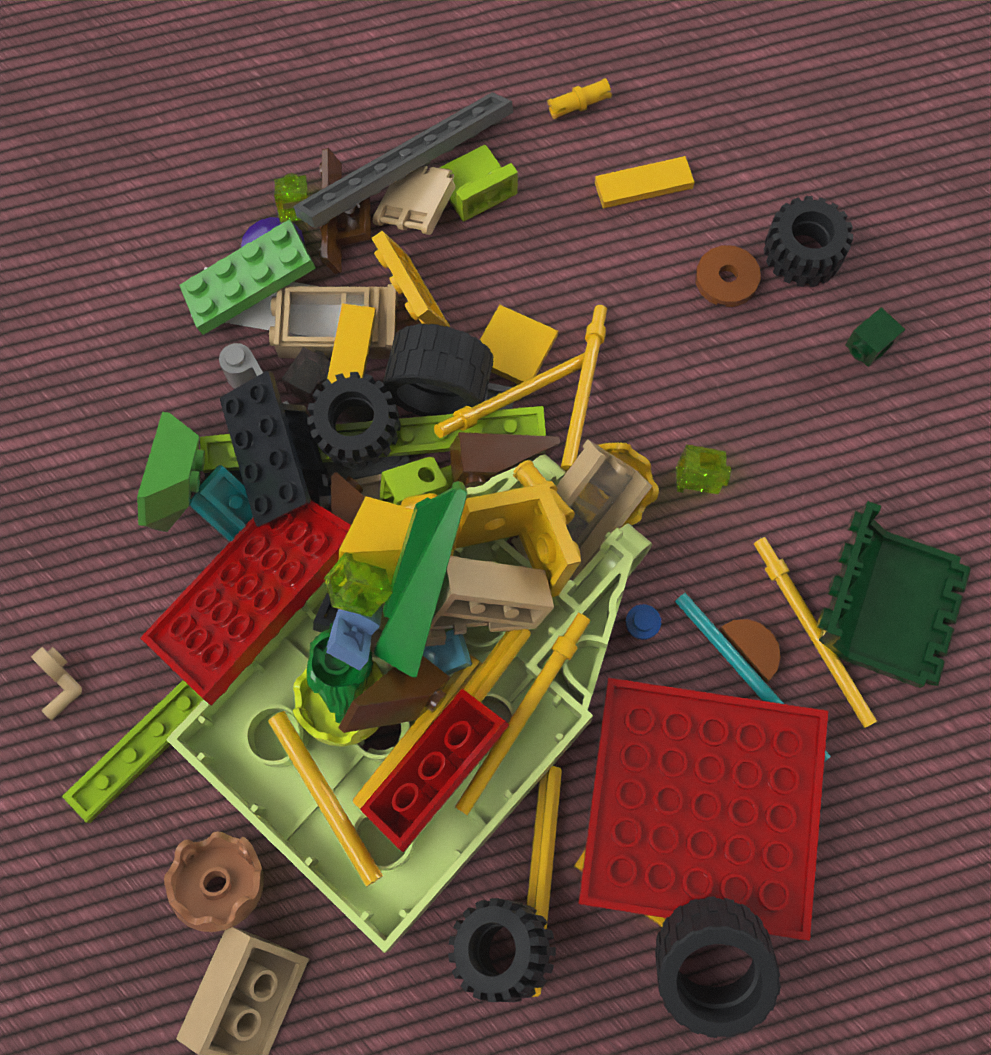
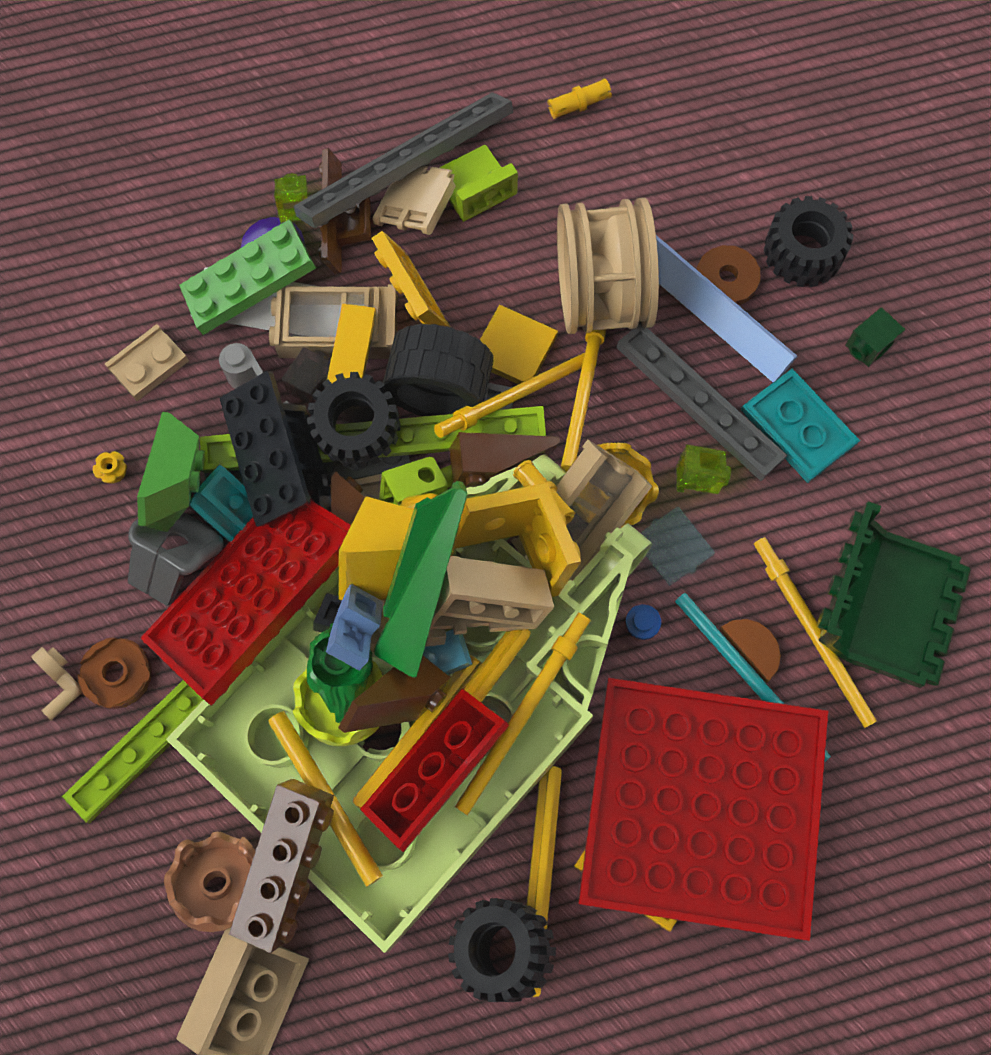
clear neon green brick [324,552,393,617] -> none
yellow tile [595,156,695,208] -> none
black tyre [655,897,781,1038] -> none
none -> dark orange tile [78,638,152,709]
none -> yellow plate [93,451,127,484]
none -> tan plate [105,324,189,401]
none -> dark grey piece [127,512,224,606]
none -> brick [229,779,334,953]
none -> tan wheel [557,198,659,334]
none -> dark grey plate [616,323,787,481]
none -> clear light blue piece [640,507,715,586]
none -> light blue tile [656,235,798,382]
none -> teal tile [741,368,860,483]

